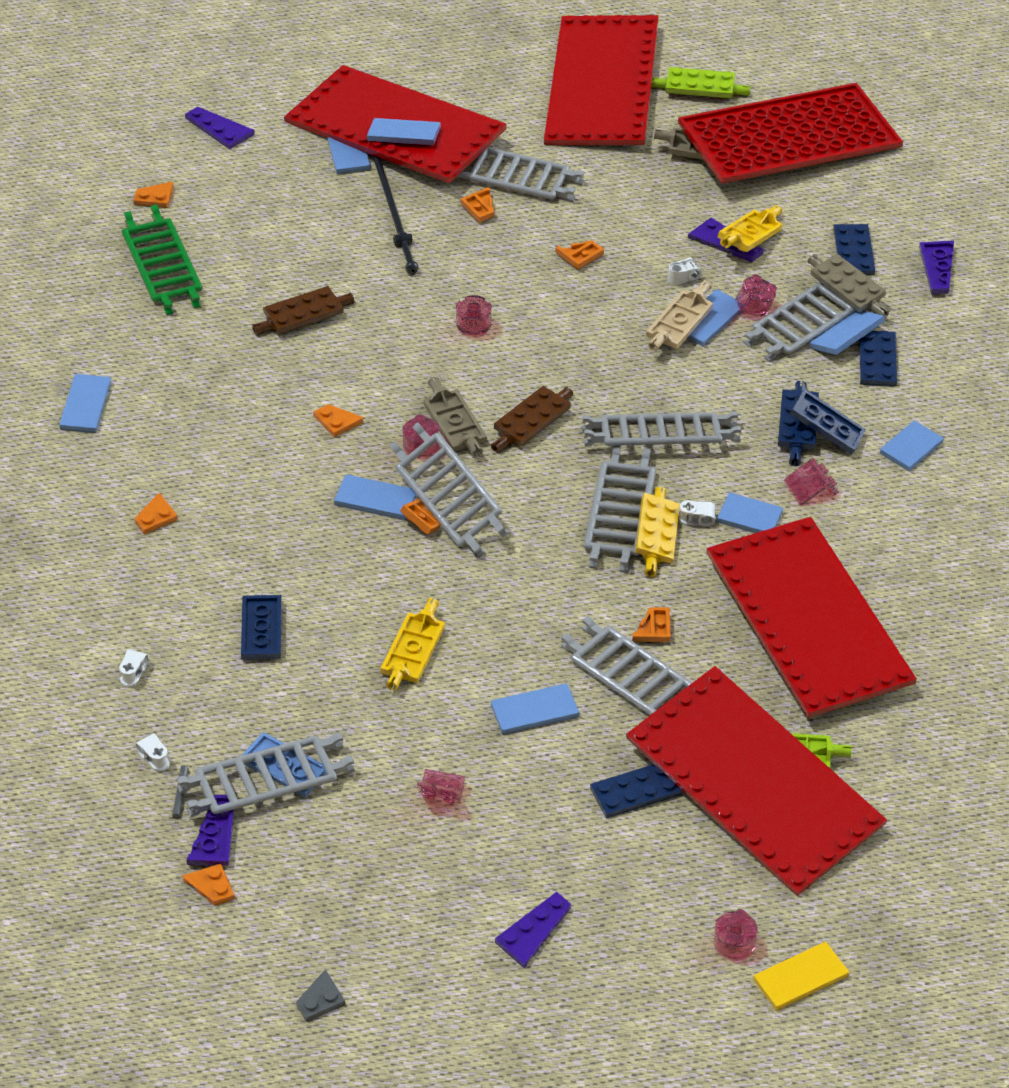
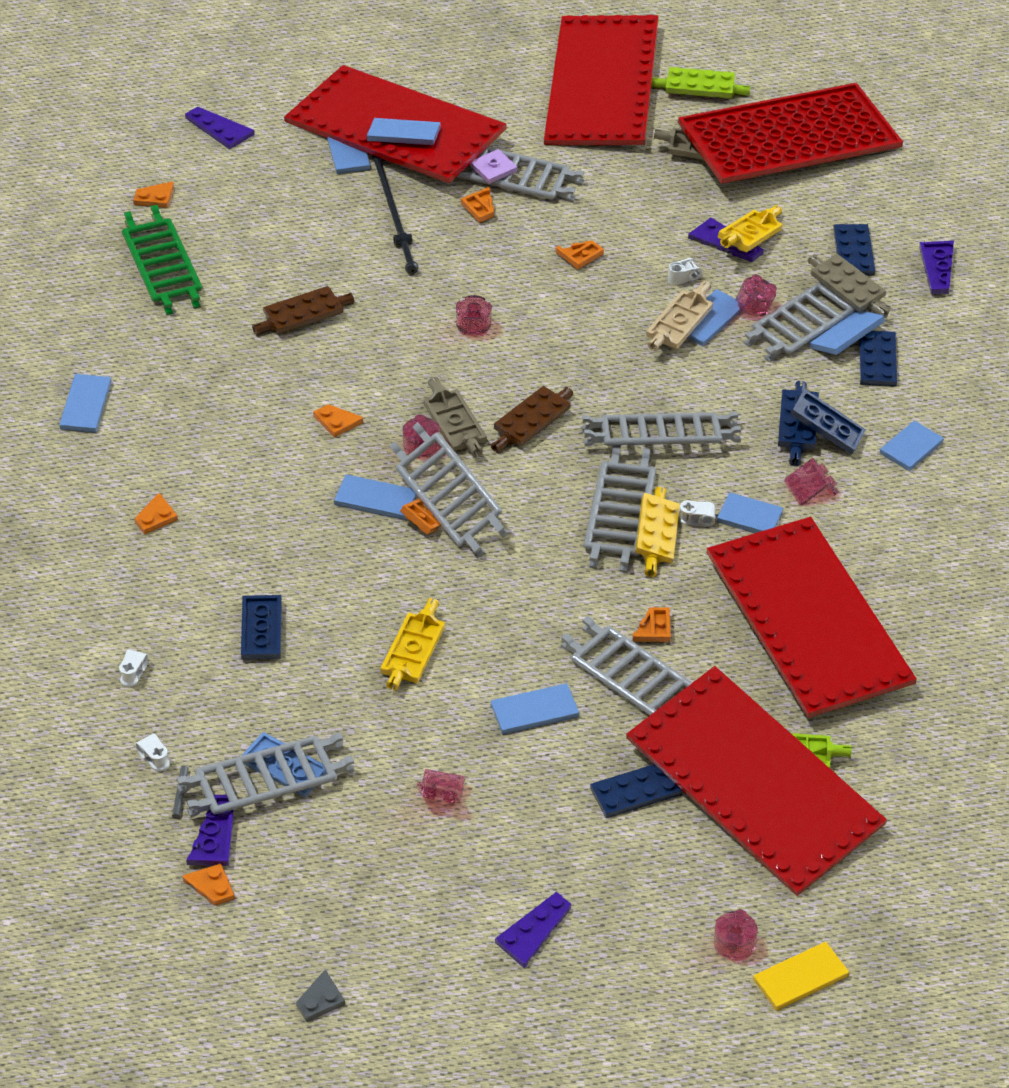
none -> lavender plate [470,149,517,184]

